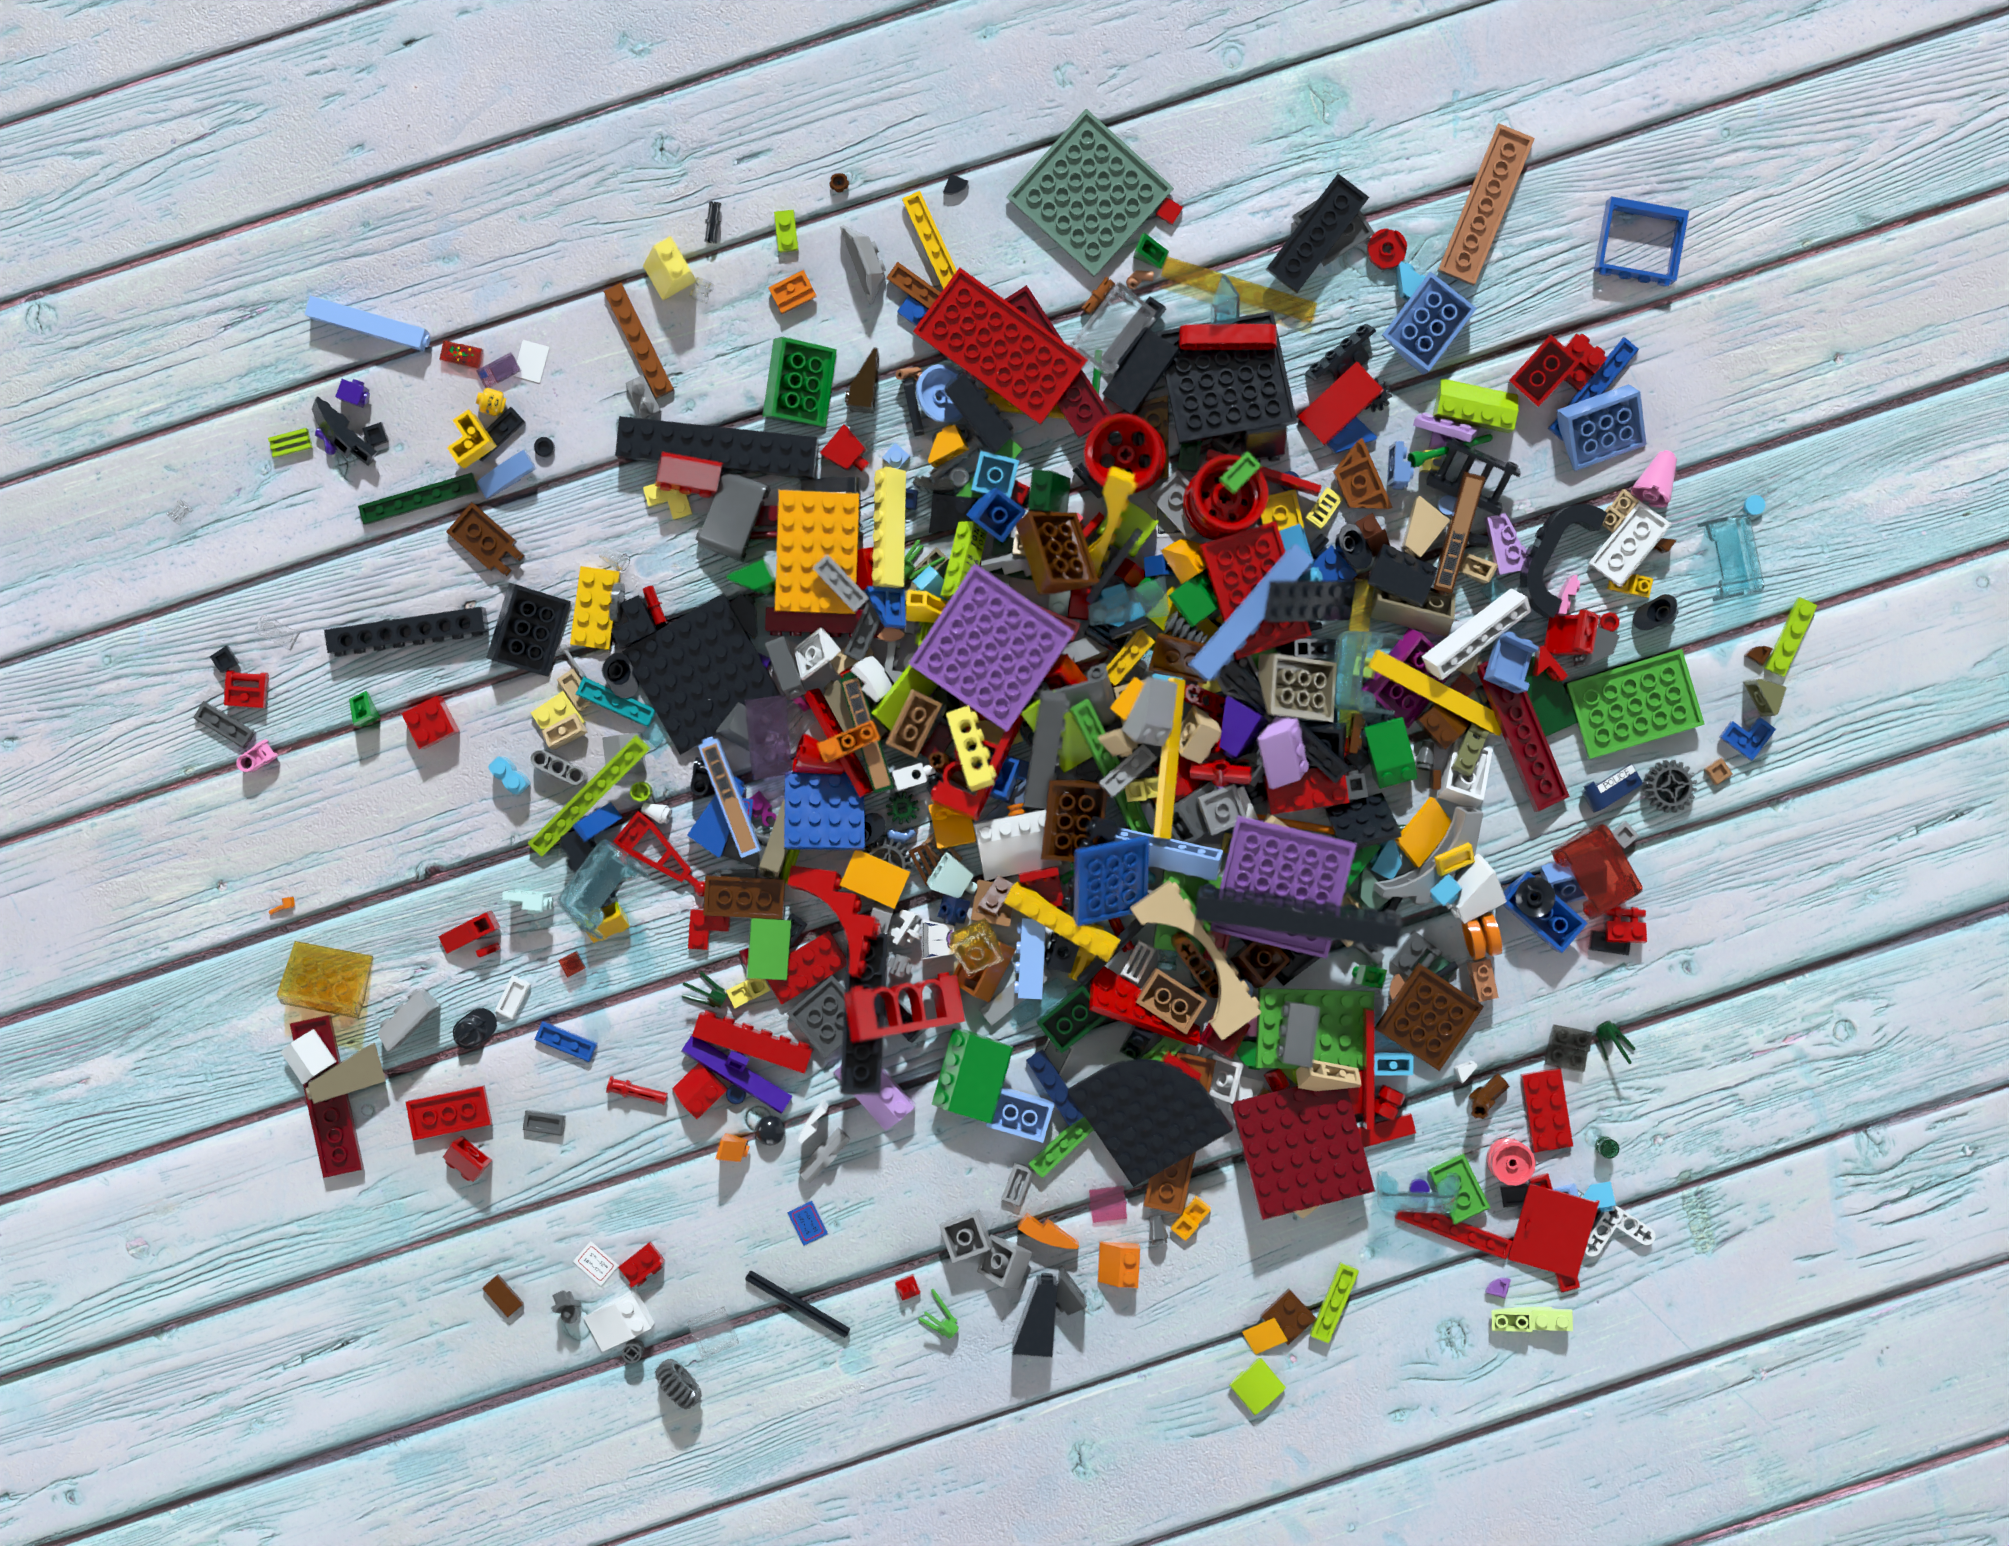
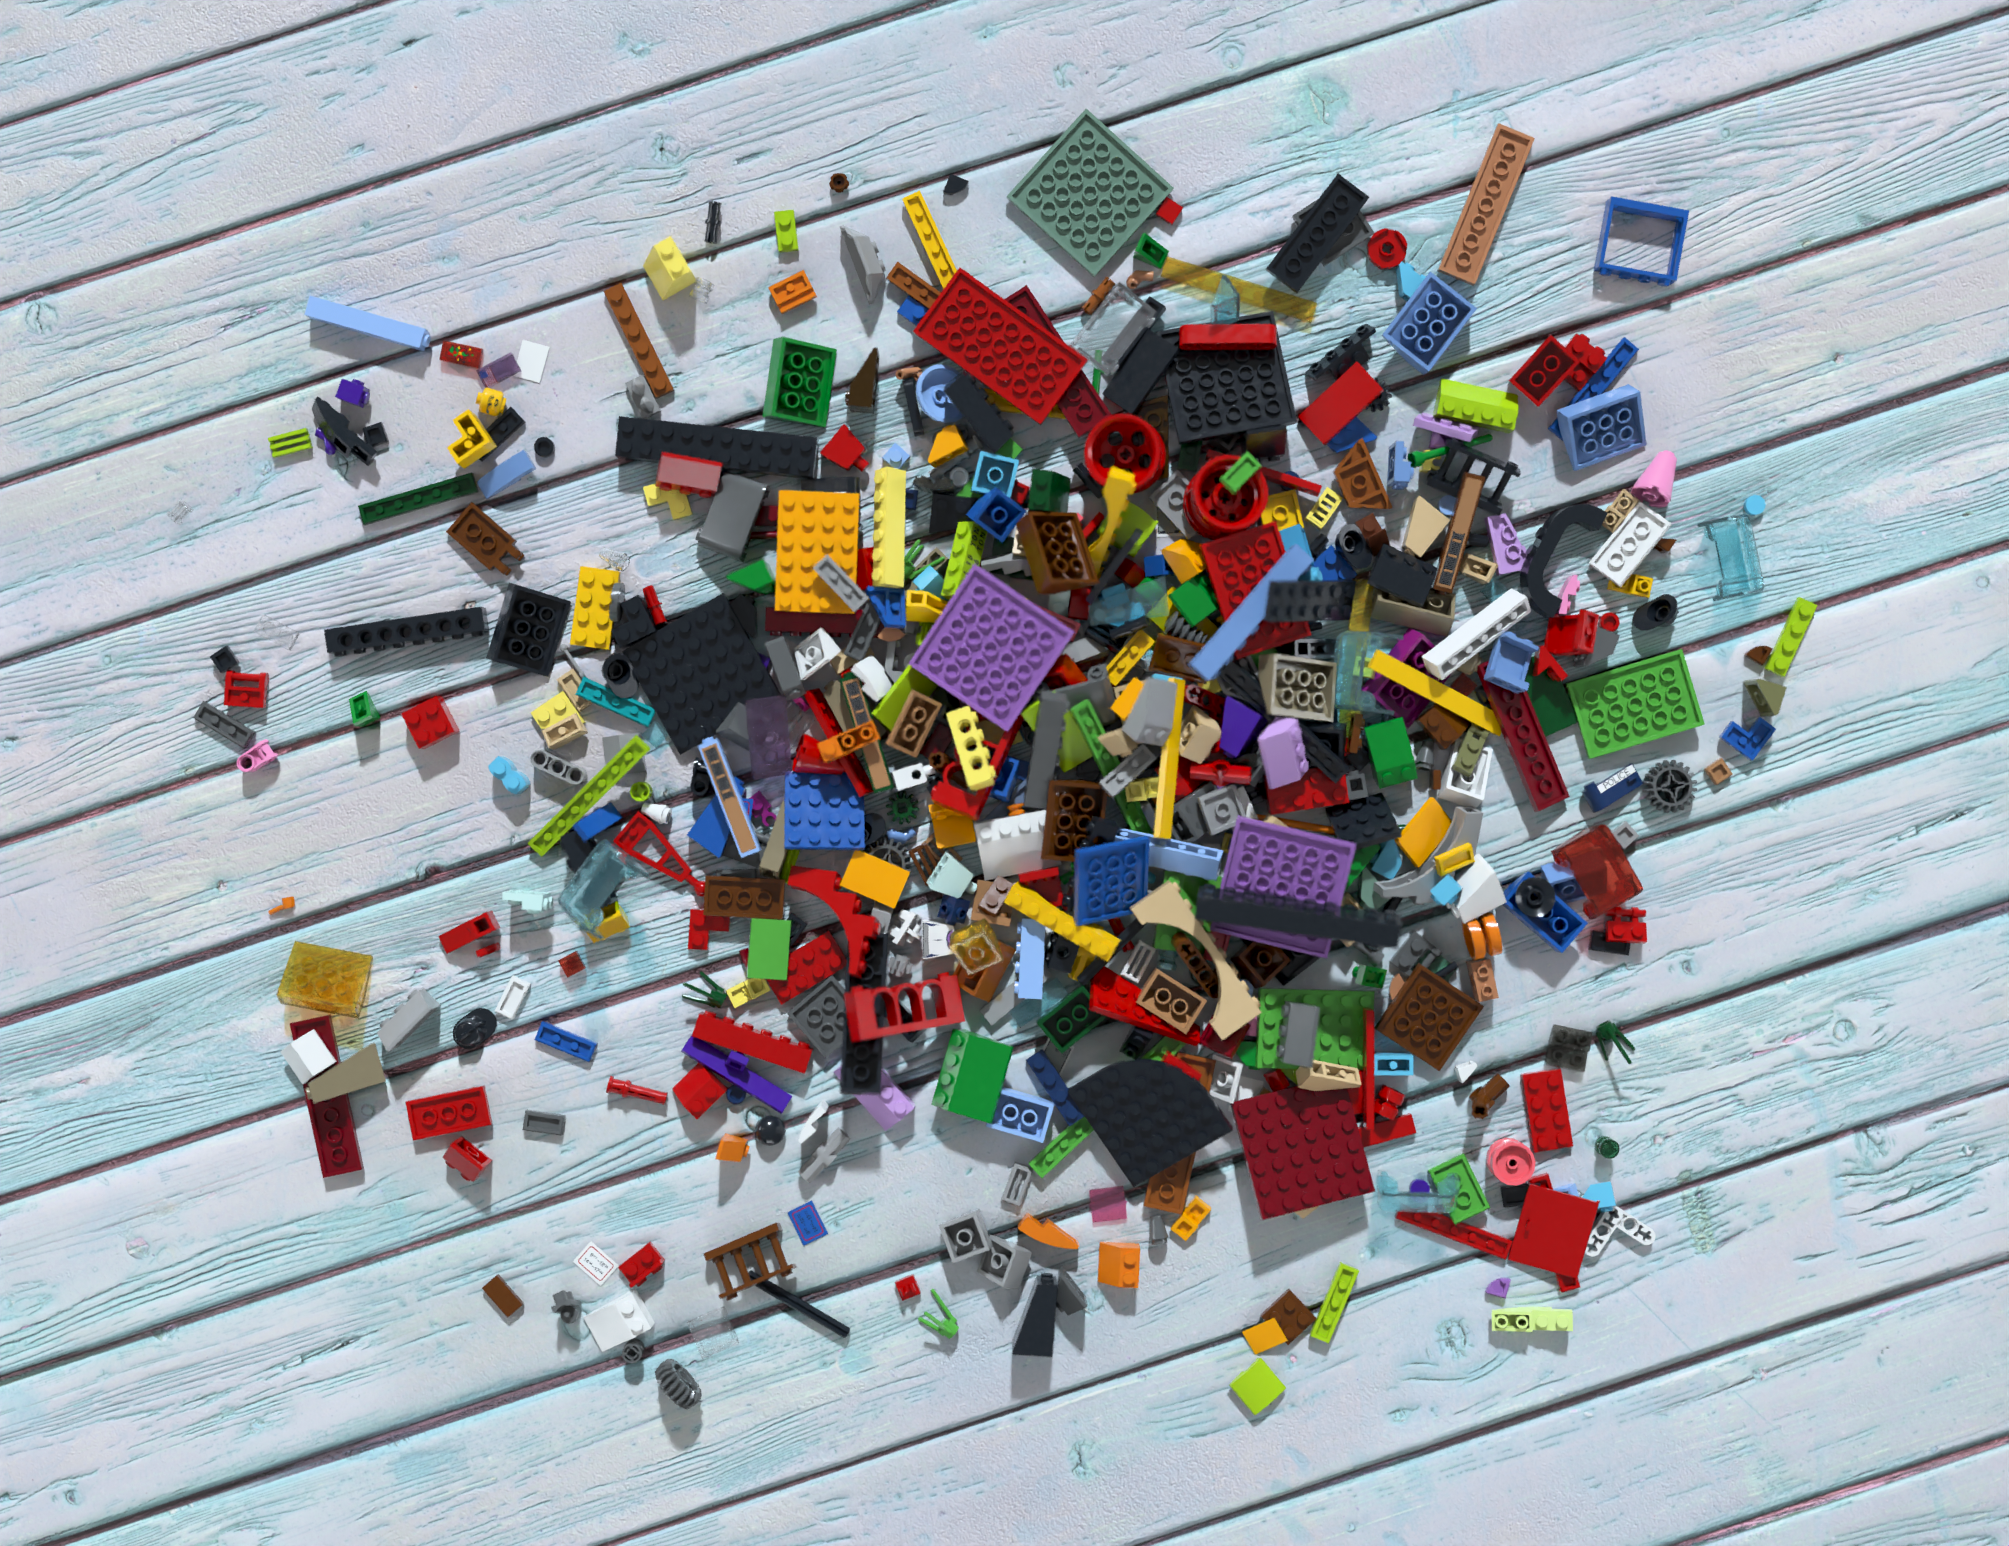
none -> reddish brown fence [703,1223,797,1301]

